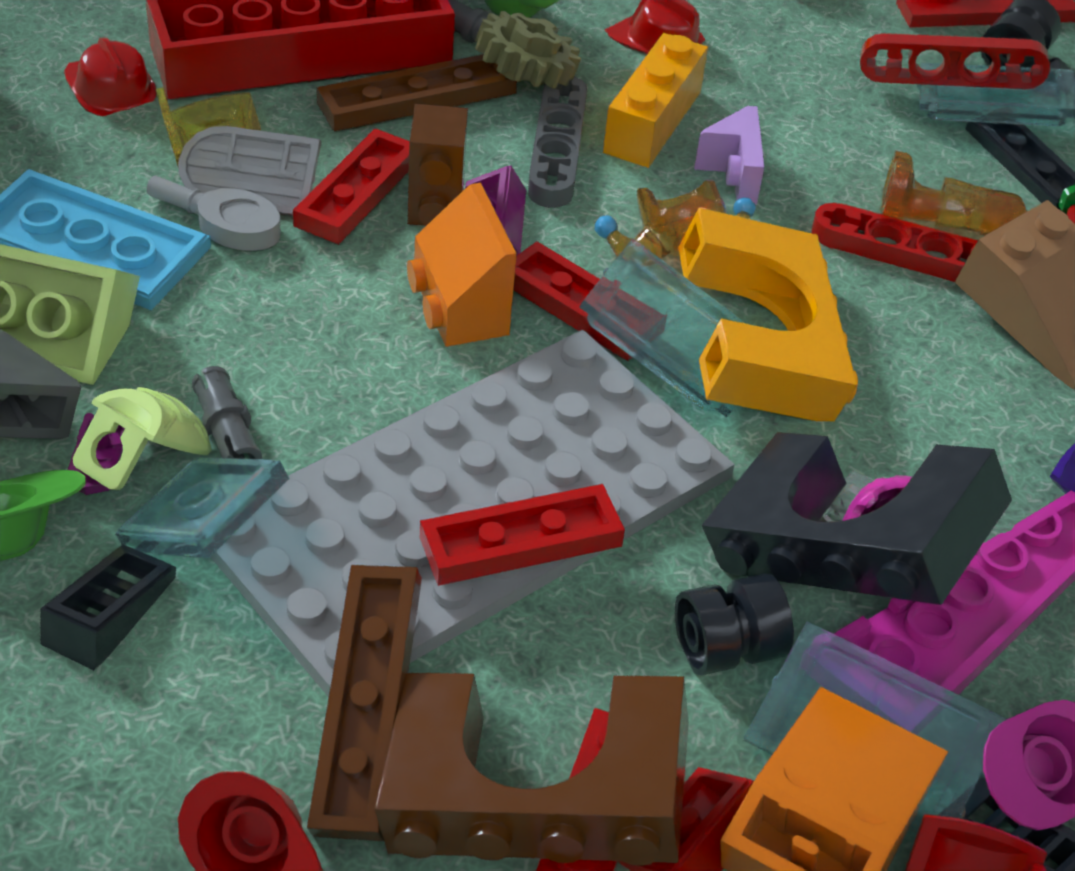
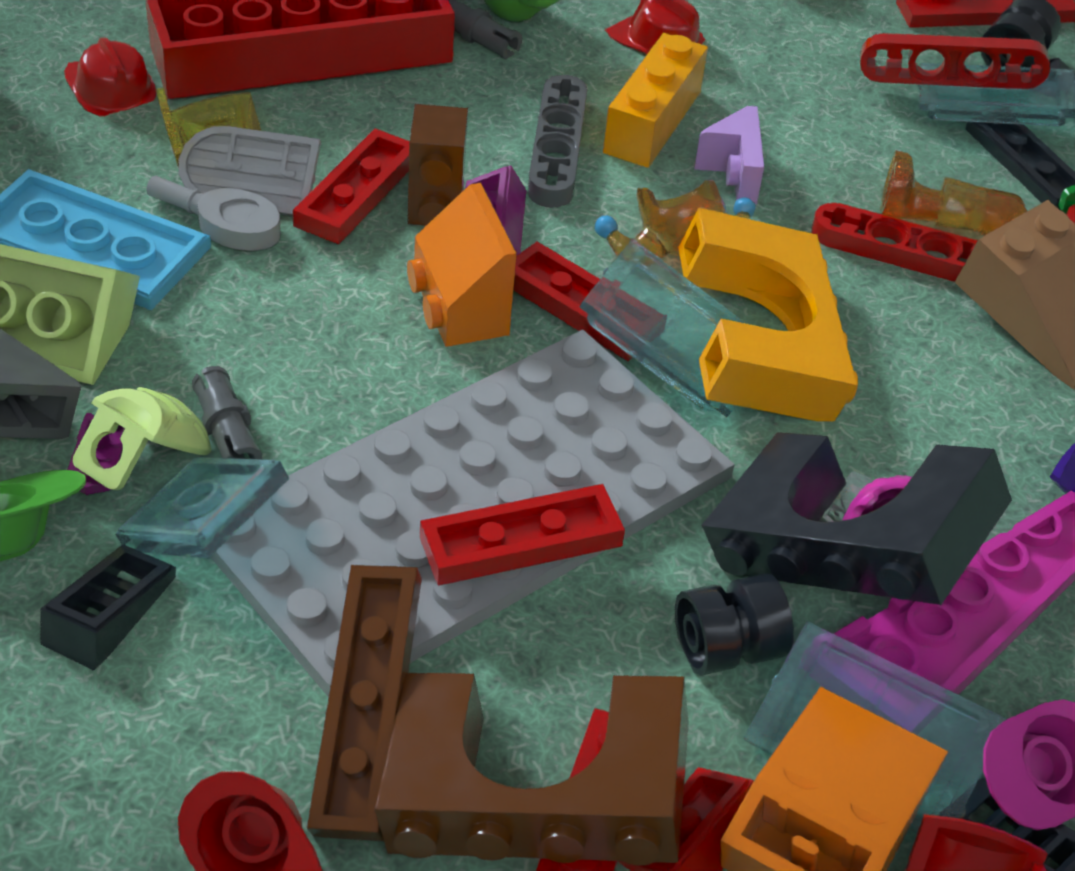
reddish brown plate [317,54,517,132] -> none
olive gear [475,11,581,89] -> none

